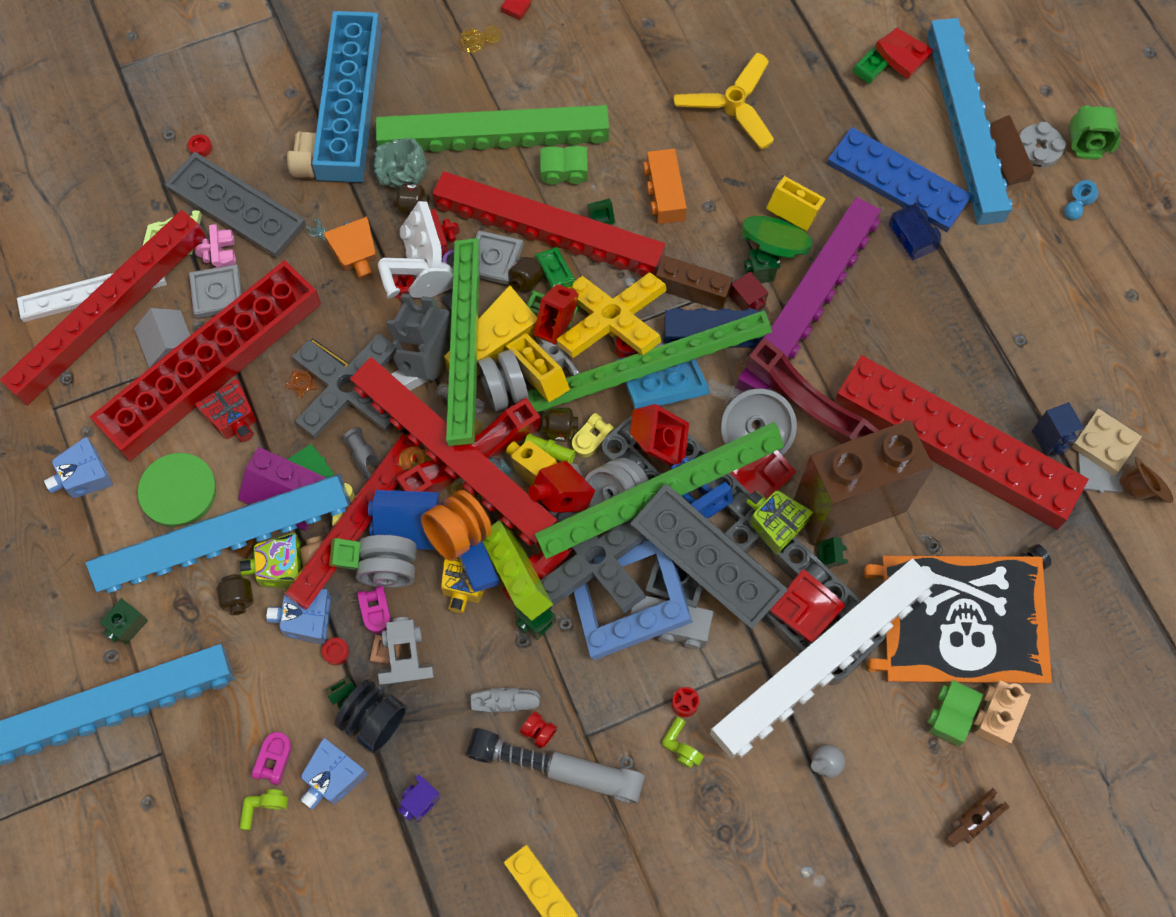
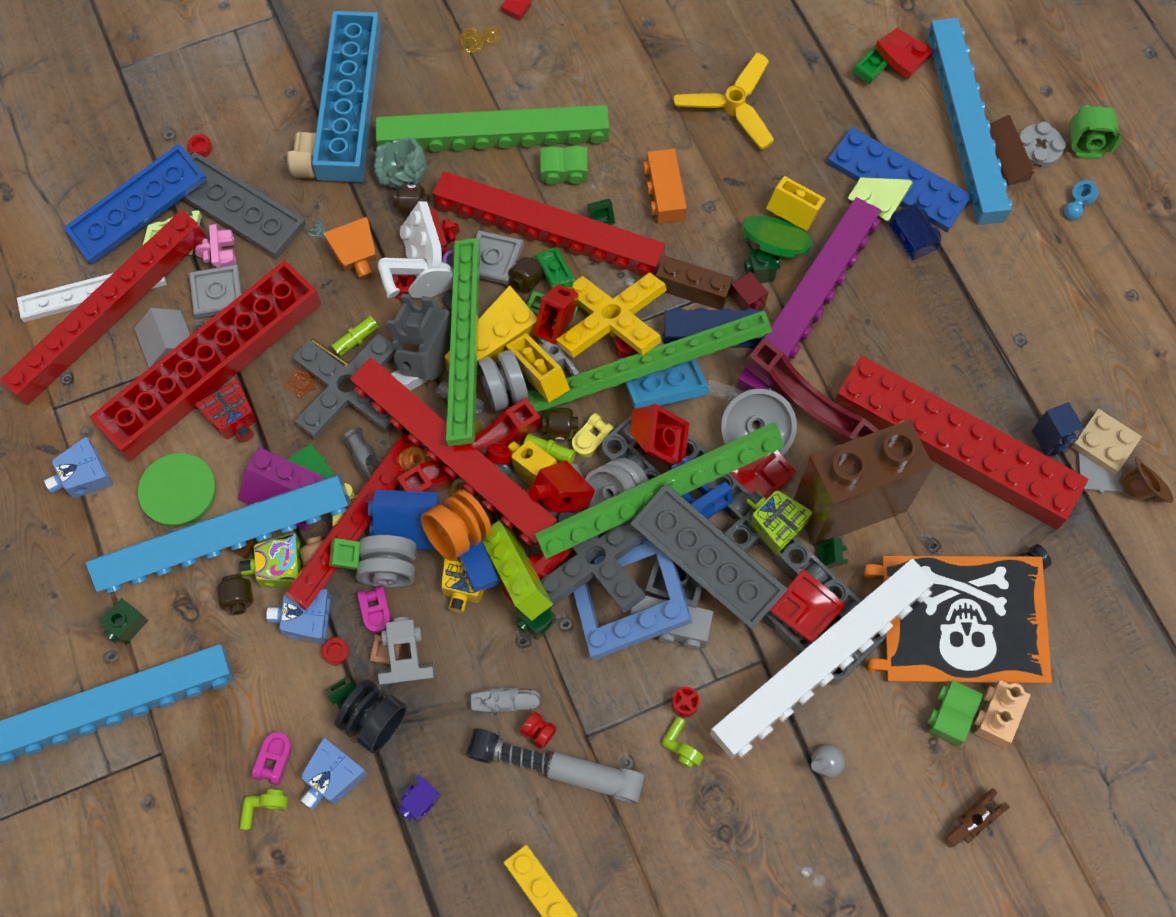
none -> blue plate [63,143,208,264]
none -> lime pin [331,315,379,357]
none -> red tile [485,444,512,465]
none -> wing [848,177,913,222]

